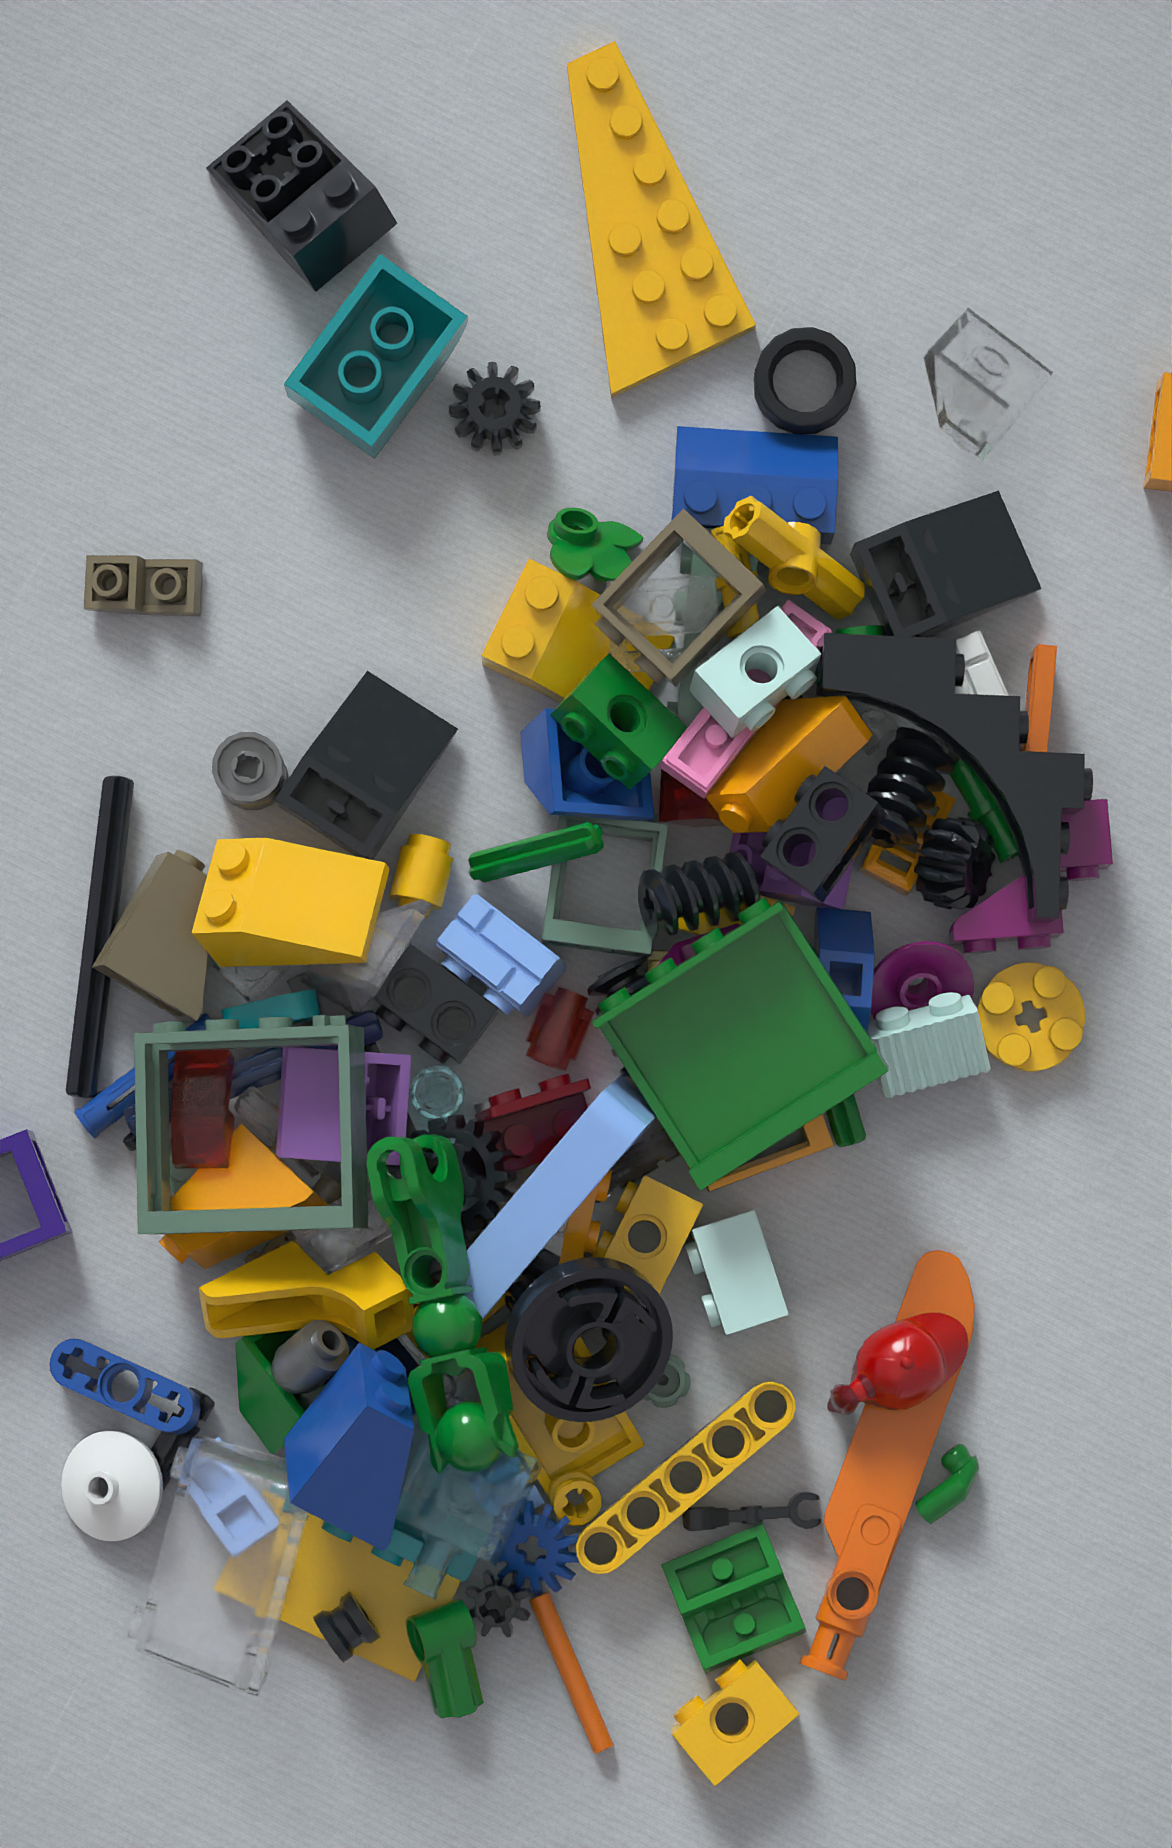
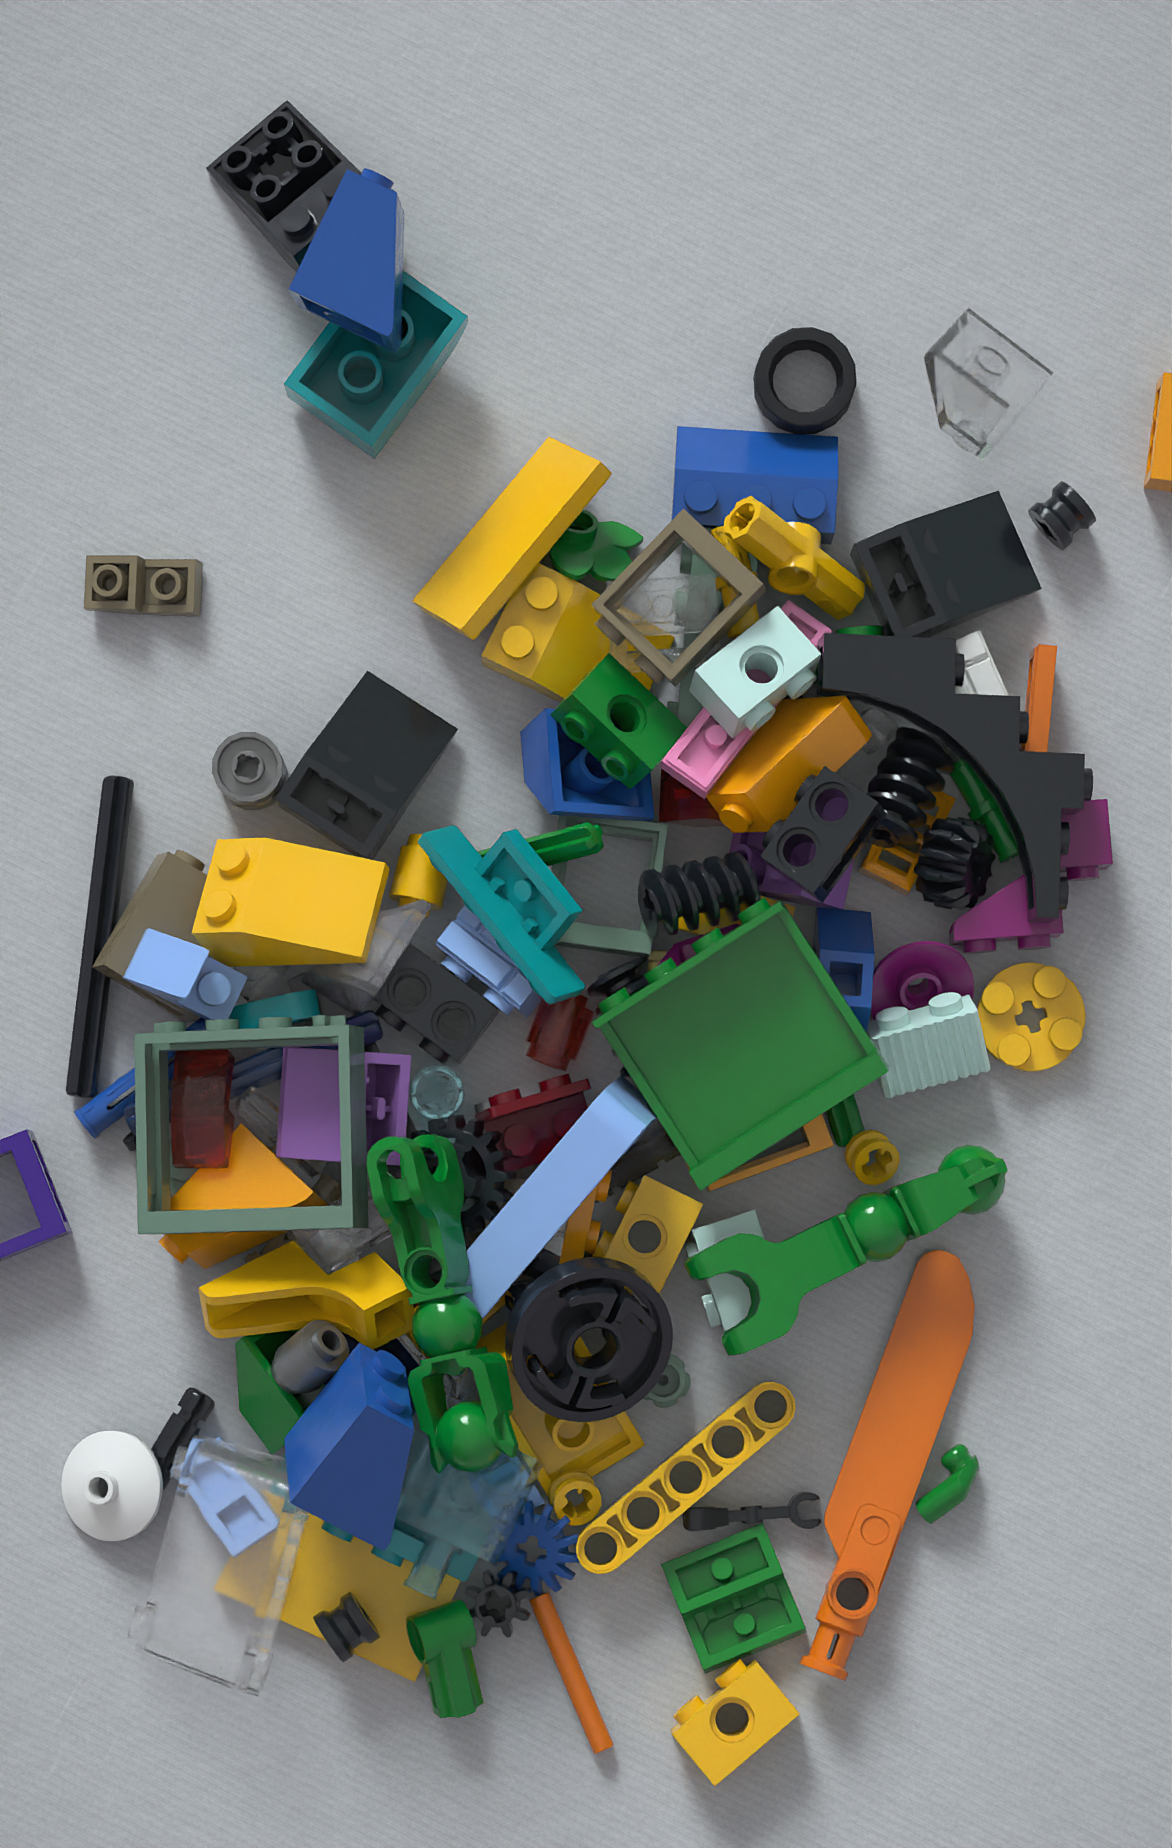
blue beam [49,1339,201,1435] -> none
black gear [449,362,541,456] -> none
yellow wing [567,41,756,398] -> none
red hair [827,1312,968,1415] -> none
none -> light blue slope [123,928,248,1020]
none -> blue slope [289,168,405,354]
none -> yellow tile [412,437,612,640]
none -> teal bracket [418,825,585,1004]
none -> green piece [684,1145,1008,1356]
none -> yellow bush [844,1130,900,1186]
none -> black wheel [1028,481,1096,550]

